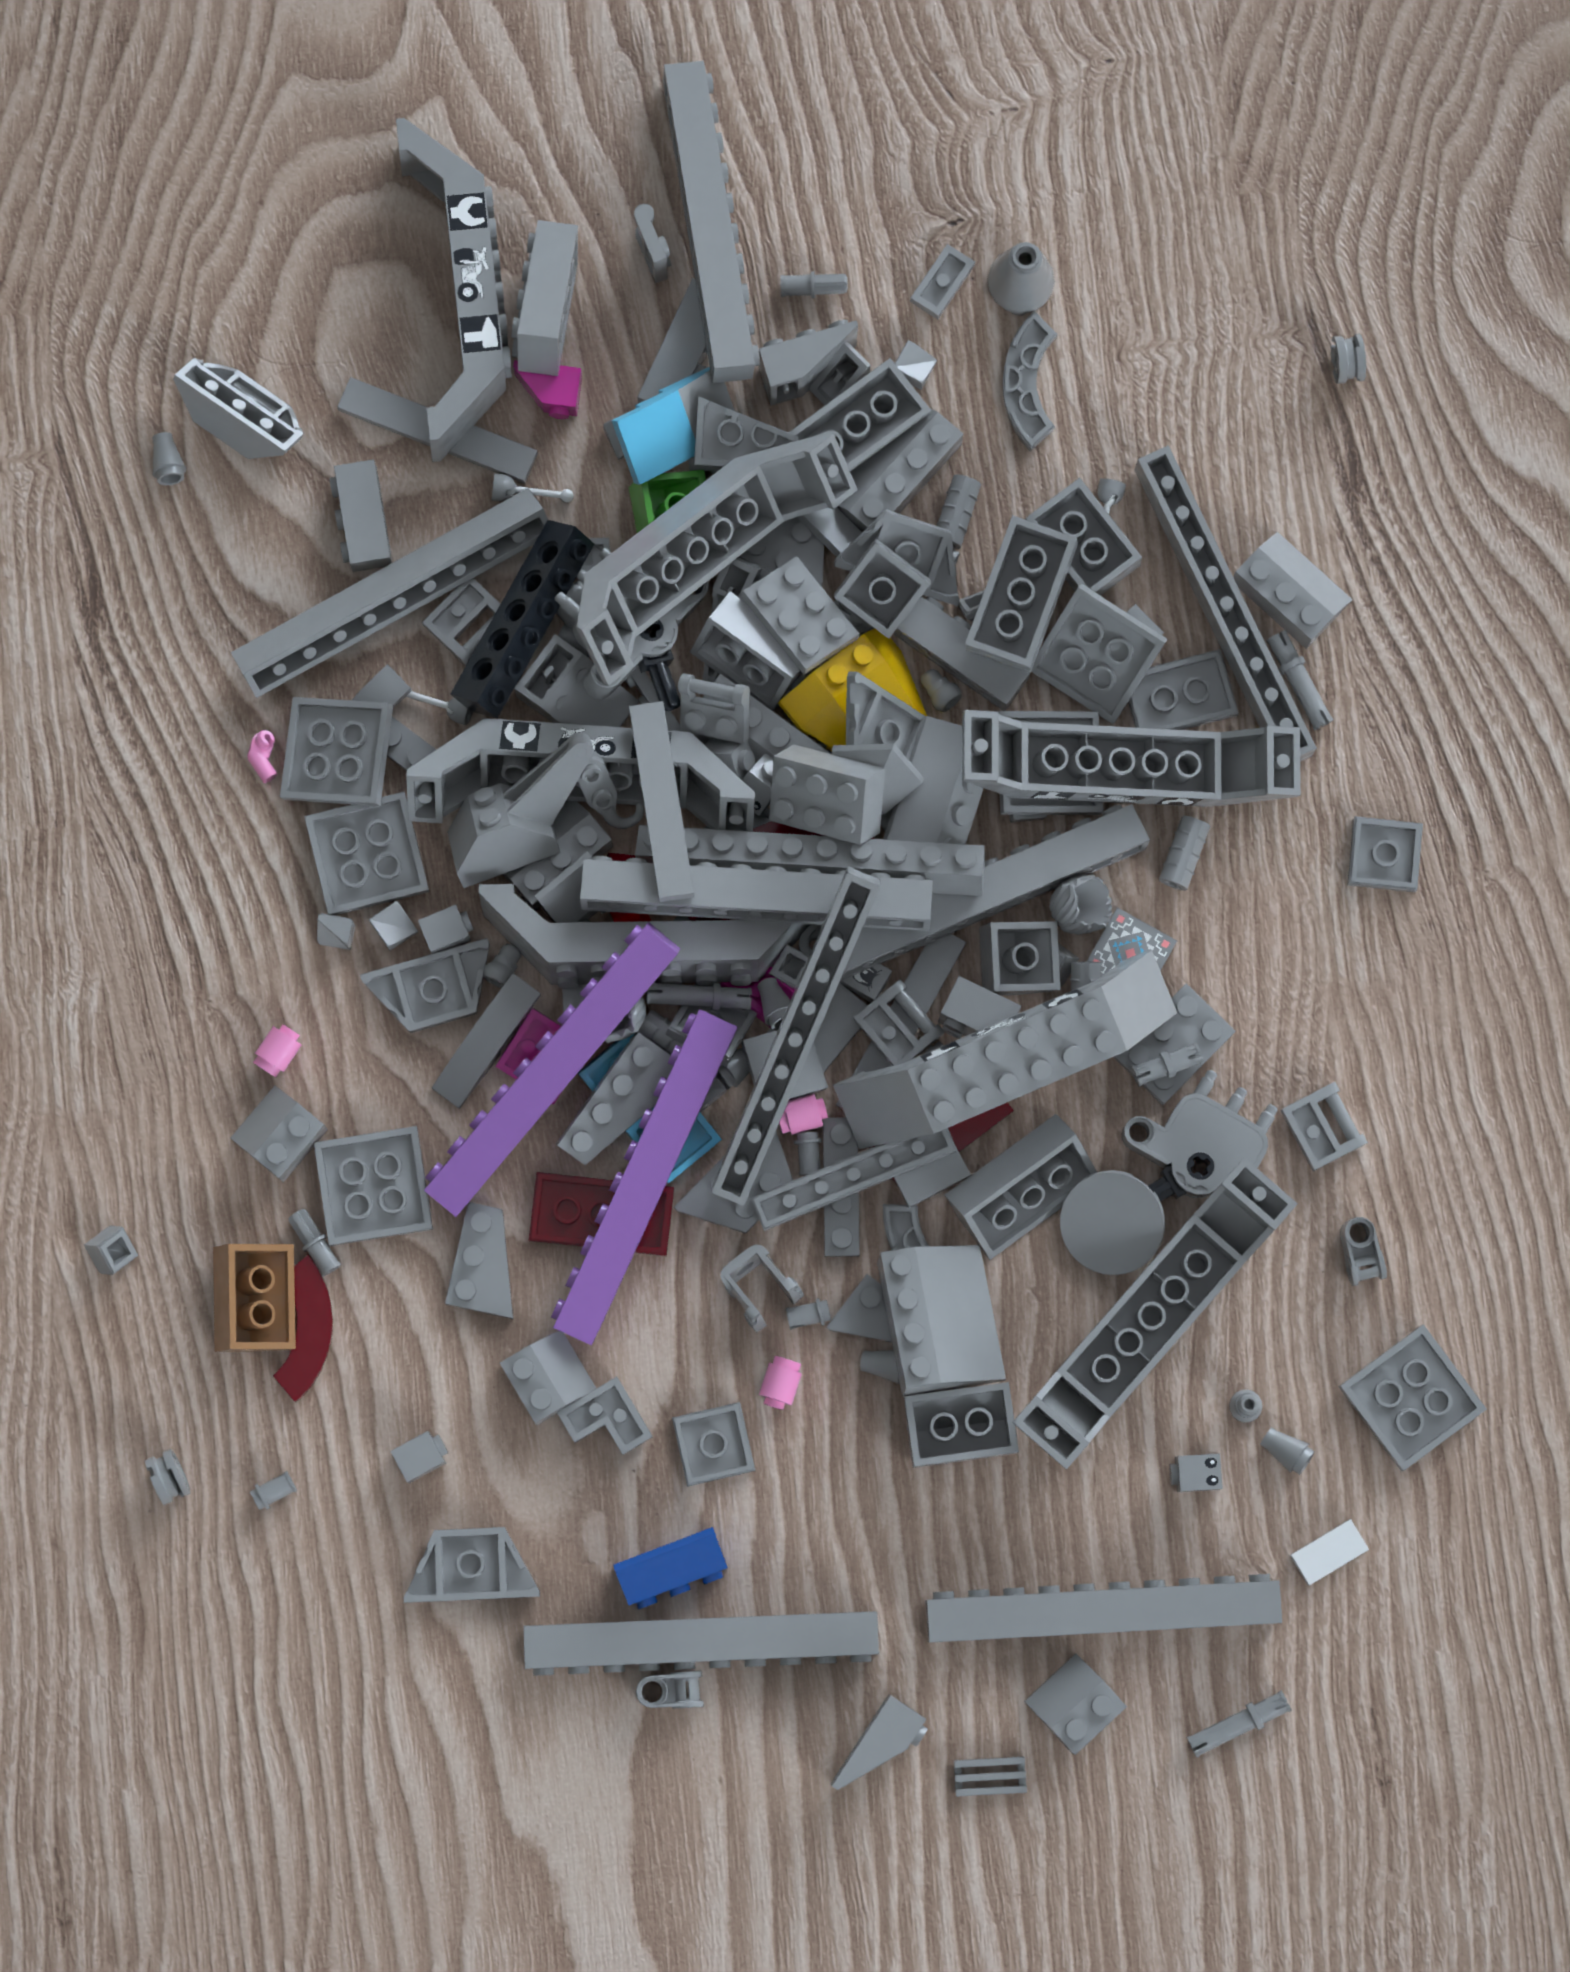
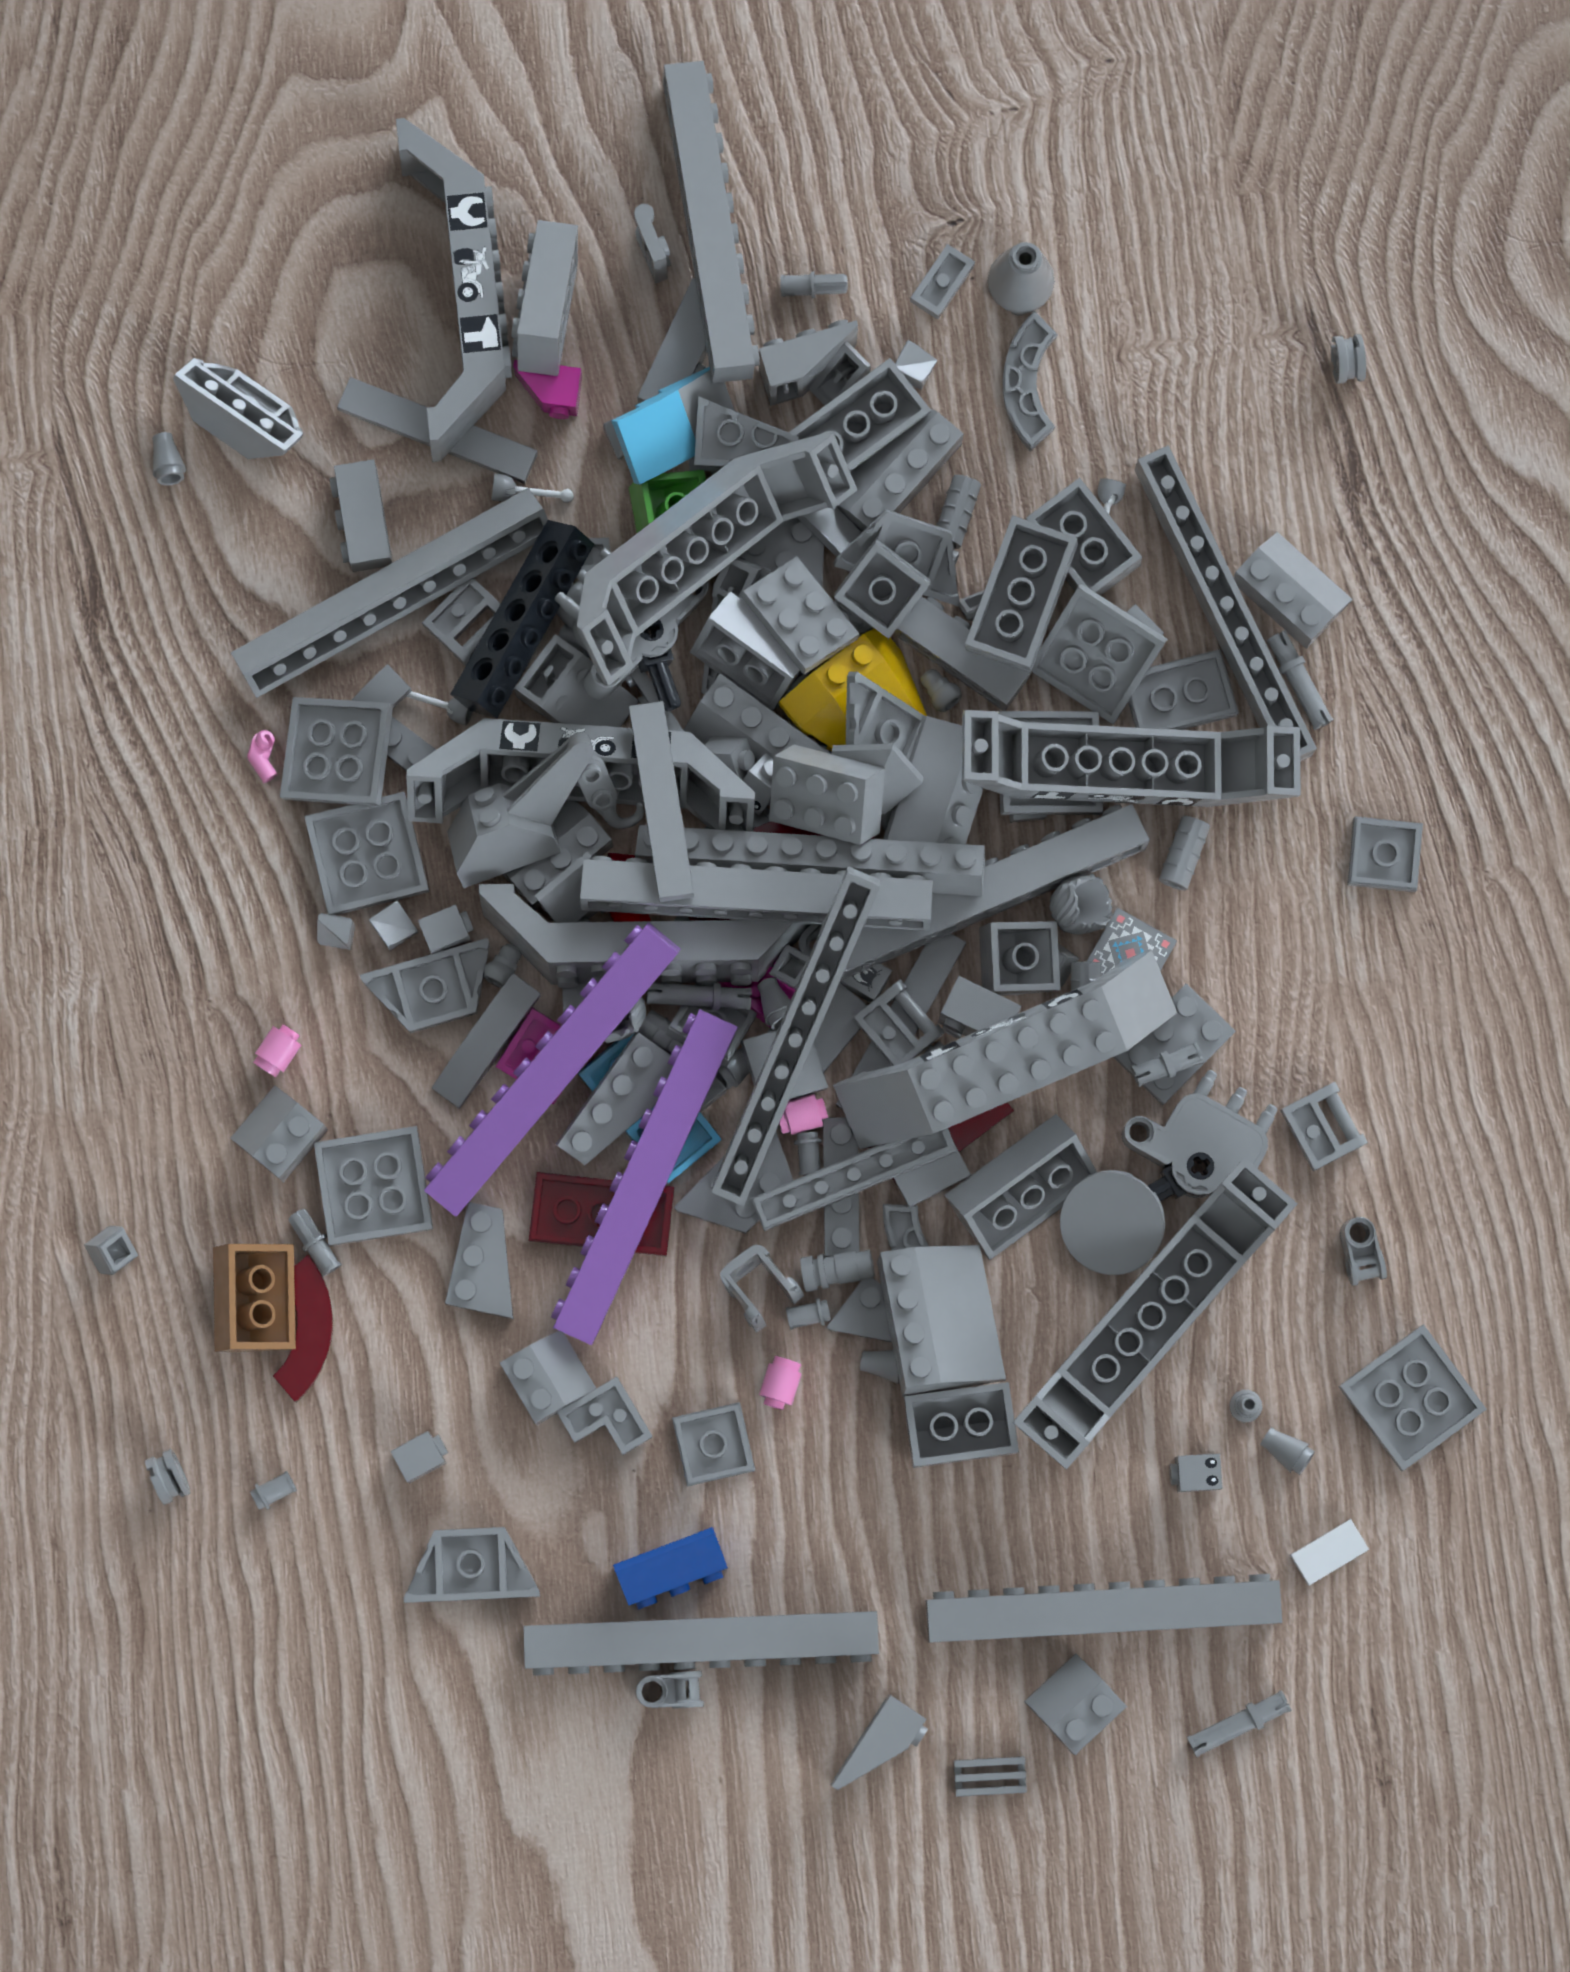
light grey plate [678,673,750,744] -> none
none -> light grey axle [800,1250,875,1292]

